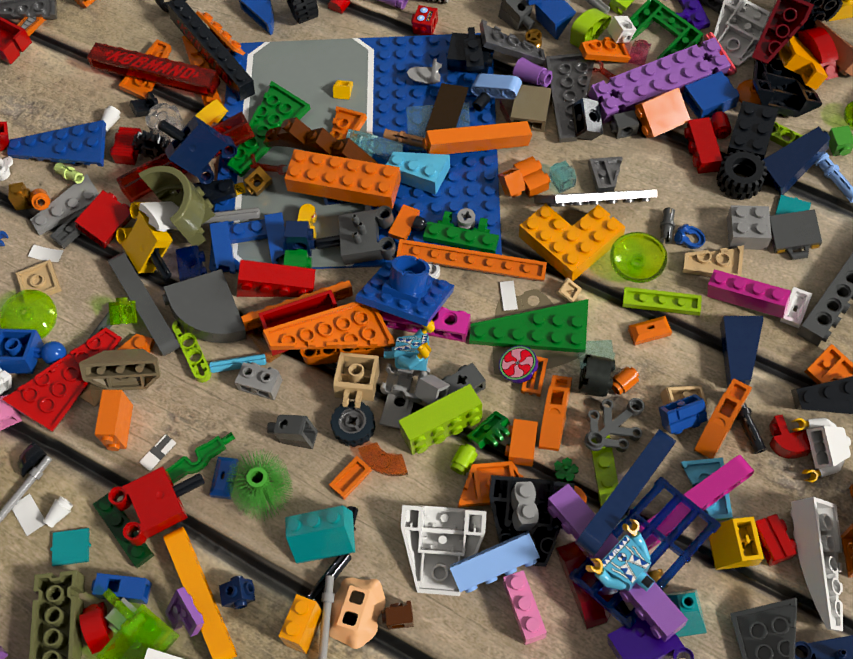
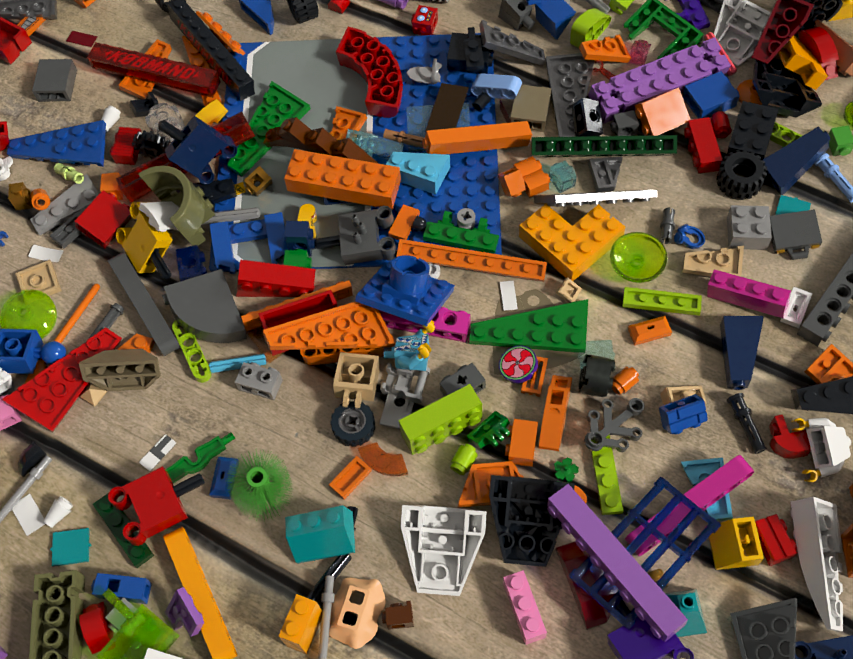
orange brick [94,390,133,451] -> none
clear neon green brick [108,297,137,325] -> none
dark blue brick [219,576,255,609] -> none
clear red piece [249,154,287,175] -> none
dark grey torso [267,415,318,449] -> none
yellow slope [333,80,353,99] -> none
light grey brick [415,374,450,404] -> none
light blue brick [450,531,540,593] -> none
light grey brick [510,481,539,531] -> none
medium lavender plant [513,57,553,87] -> none
pearl gold wheel [525,29,542,48] -> none
dark blue beam [575,429,676,557] -> none
torso [586,519,655,592] -> none
white brick [607,16,637,43] -> none
orange slope [694,378,752,459] -> none
none -> orange piece [24,284,100,384]
none -> dark grey brick [32,59,77,102]
none -> dark red sticker [66,31,98,47]
none -> orange brick [100,172,124,200]
none -> red brick [336,27,403,118]
none -> dark green brick [531,135,677,157]

